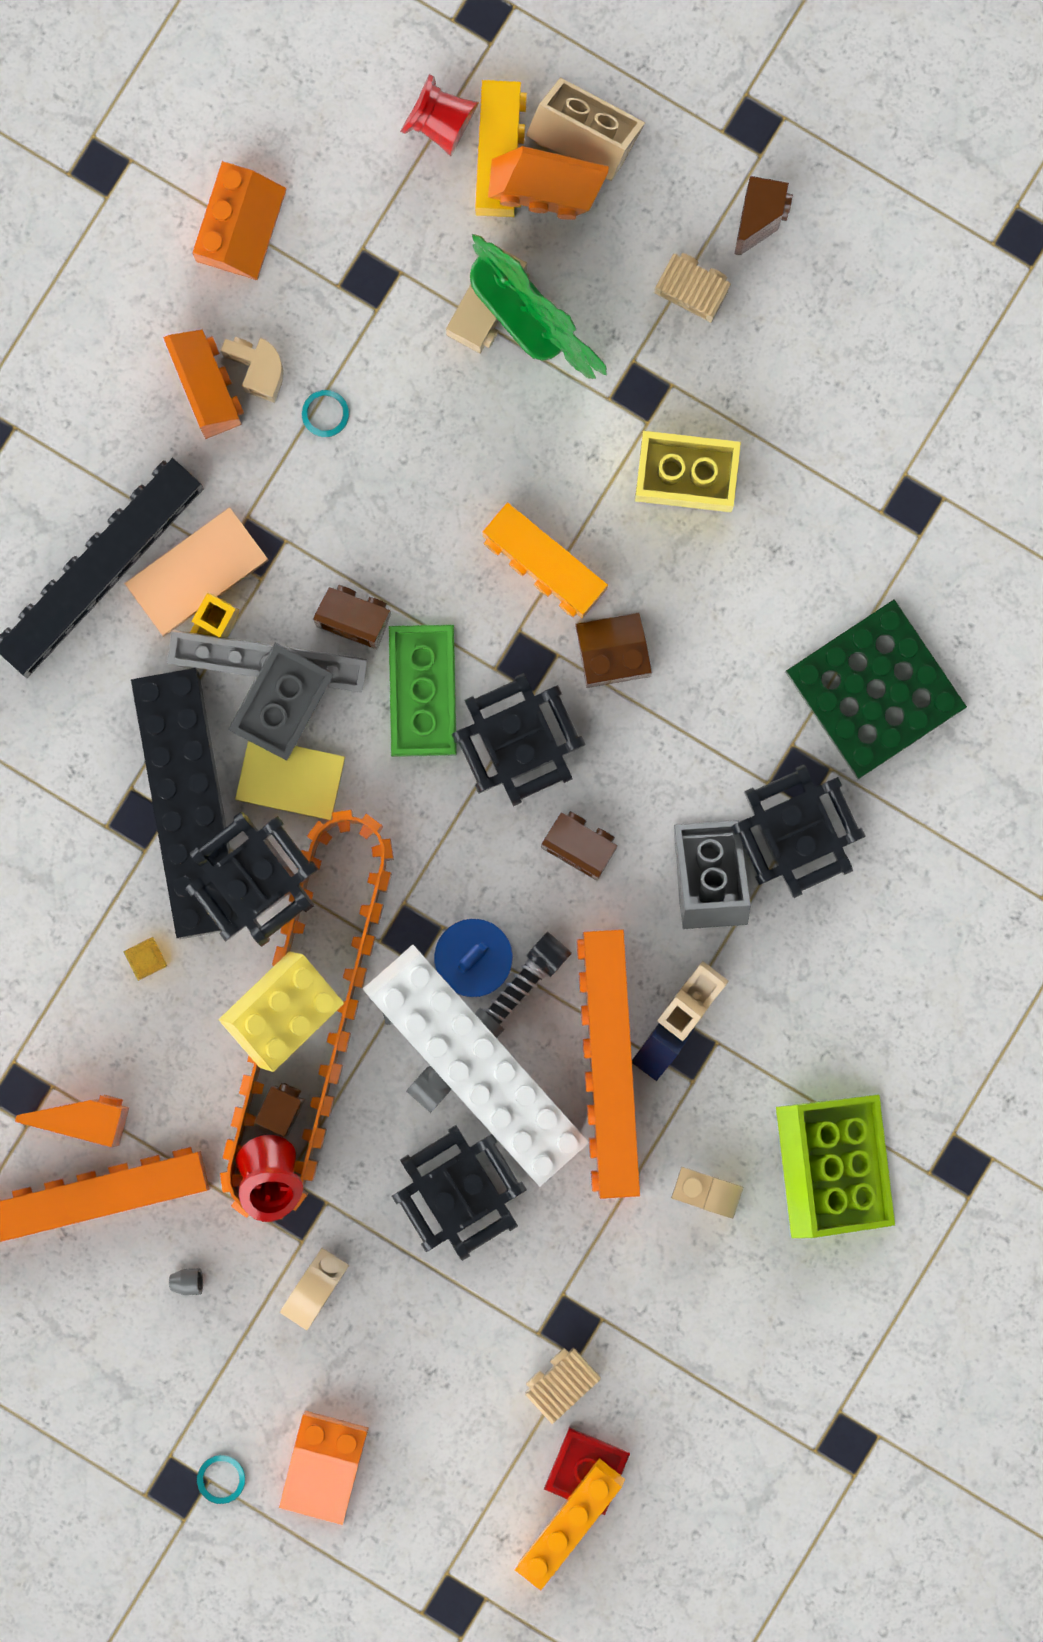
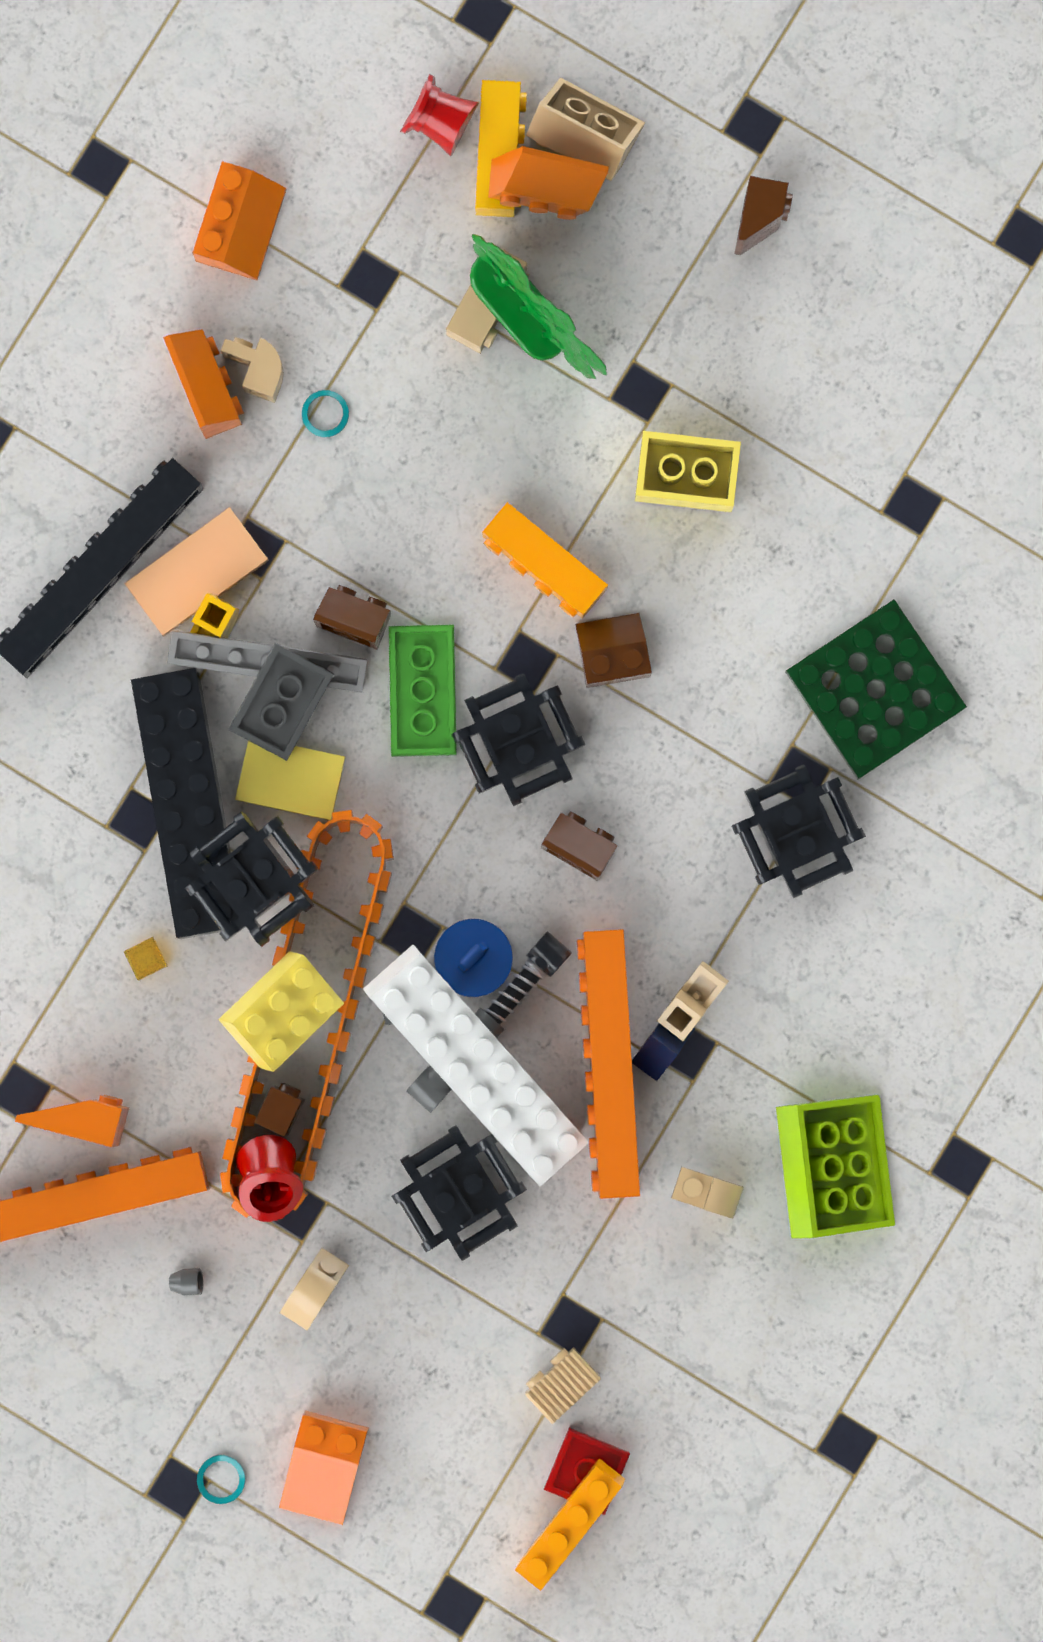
tan brick [654,253,731,323] -> none
dark grey slope [674,820,751,929] -> none

